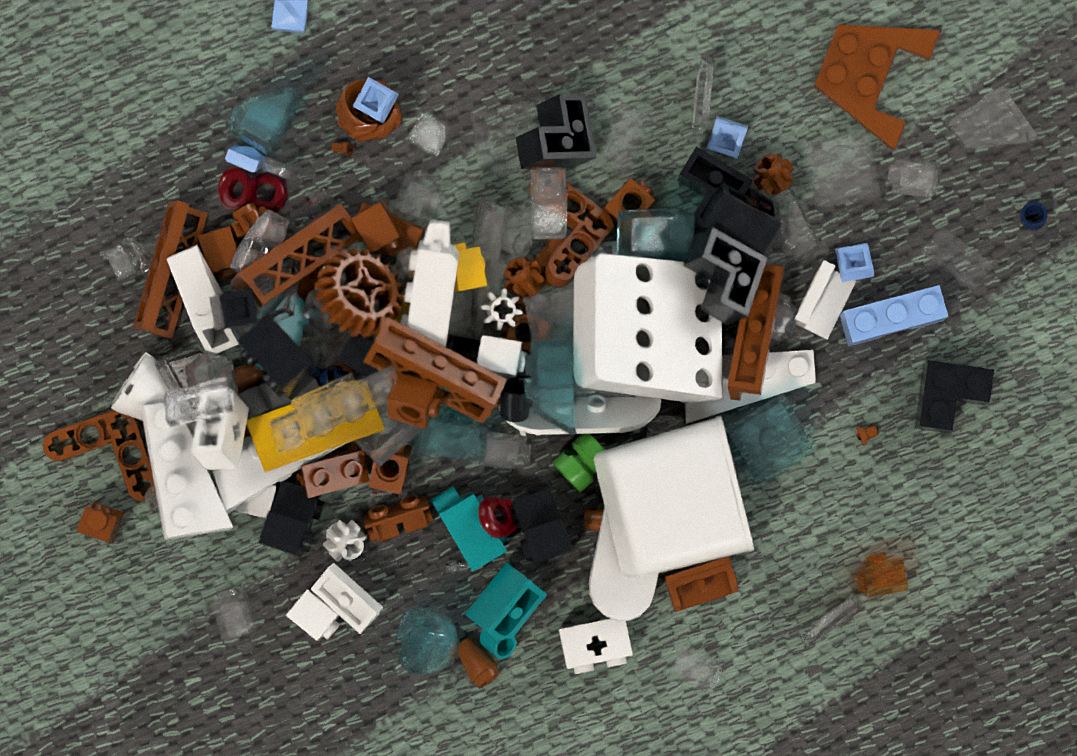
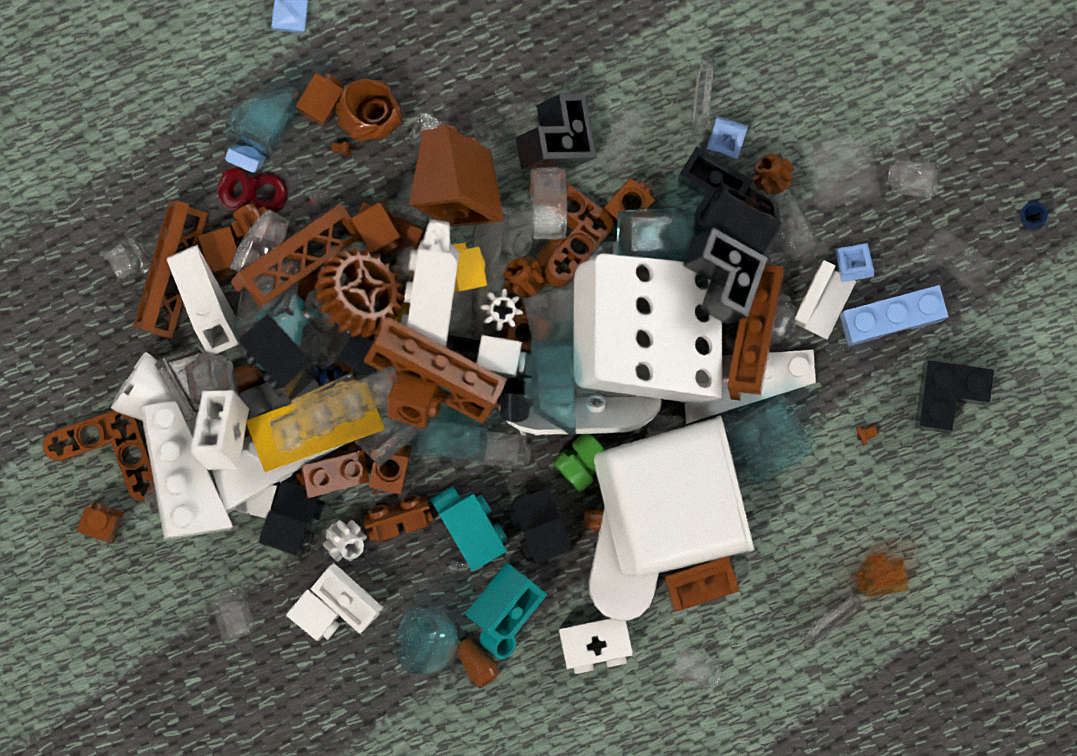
clear tile [165,377,233,427] -> none
black brick [209,289,258,331] -> none
clear tile [261,156,296,180] -> none
light blue tile [353,77,399,123] -> none
dark red piece [478,496,517,539] -> none
dark orange wing [814,25,940,150] -> none
clear wing [947,86,1039,151] -> none
none -> dark orange brick [295,73,343,128]
none -> dark orange slope [409,124,503,227]

